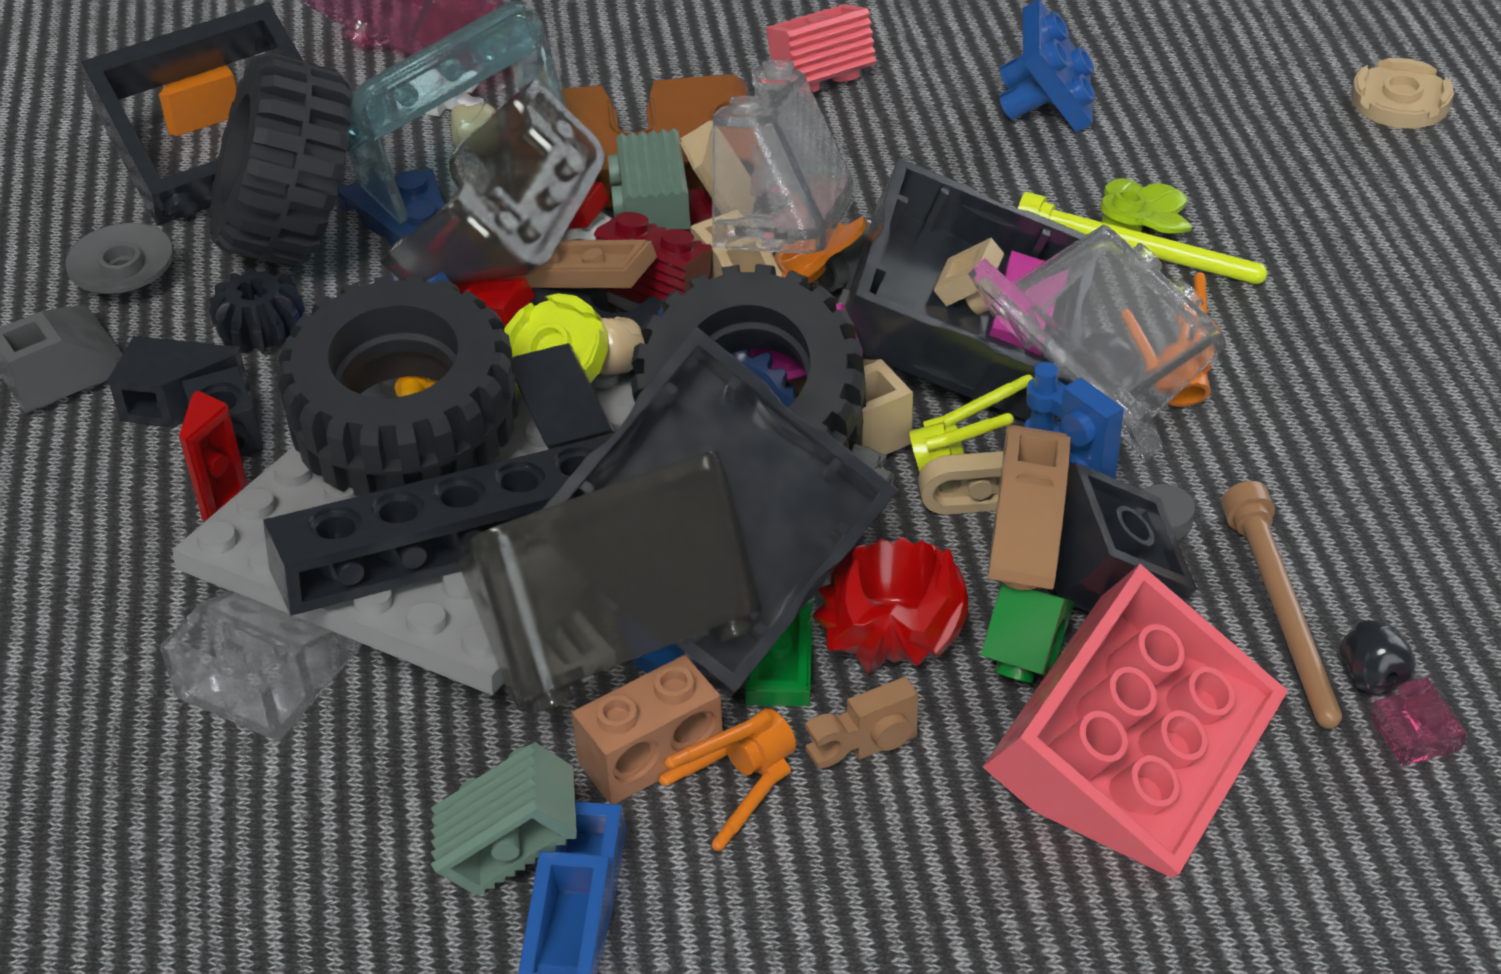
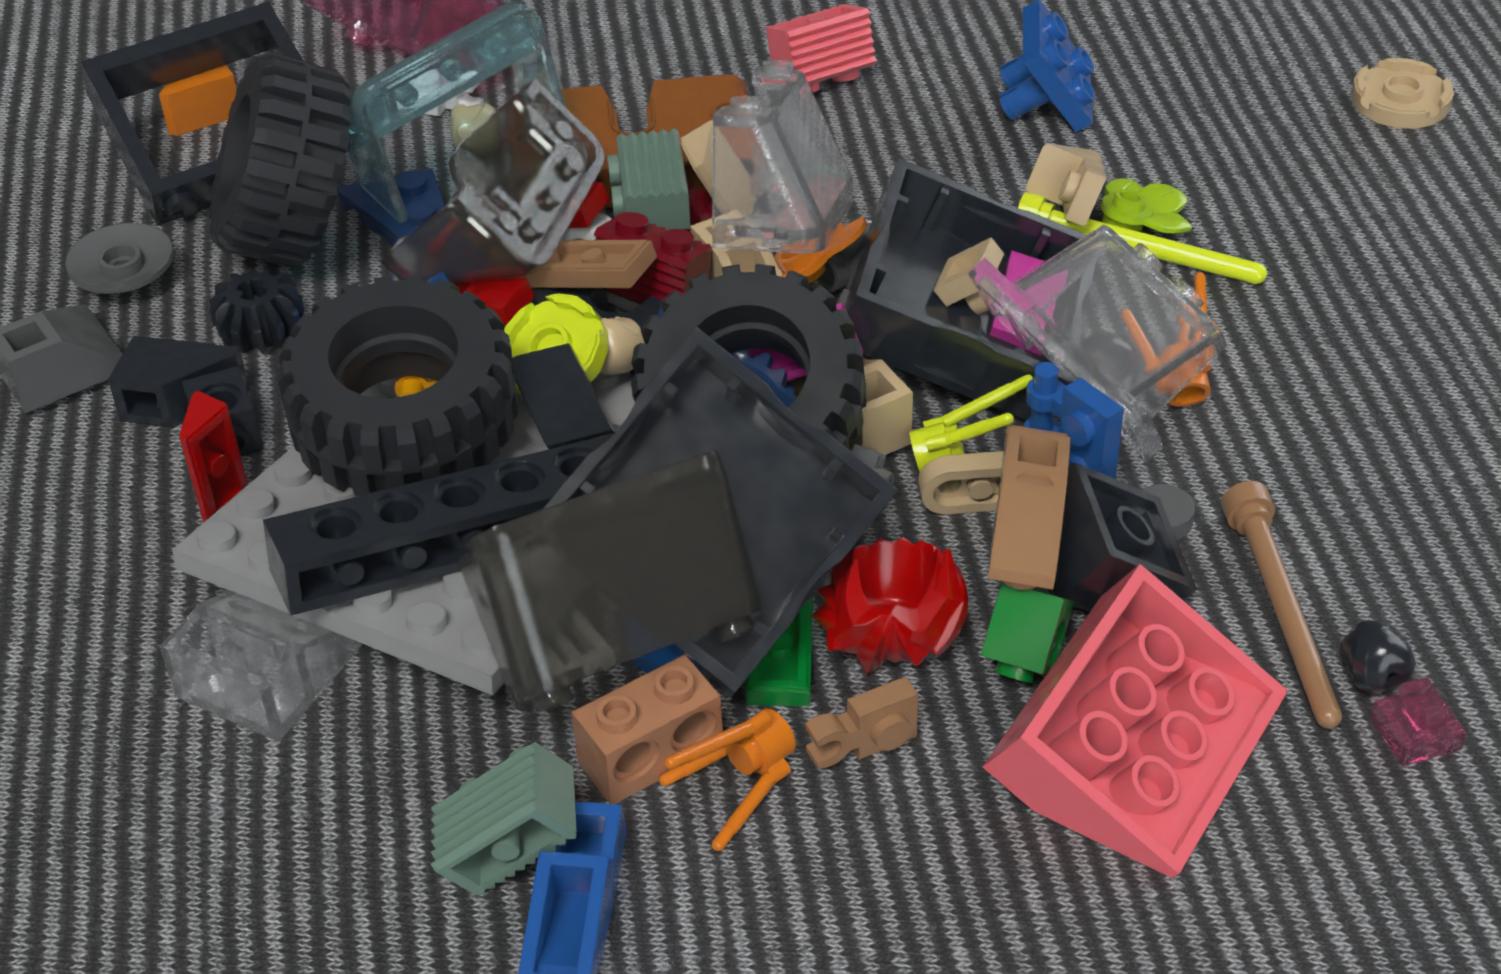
none -> tan slope [1026,143,1107,226]

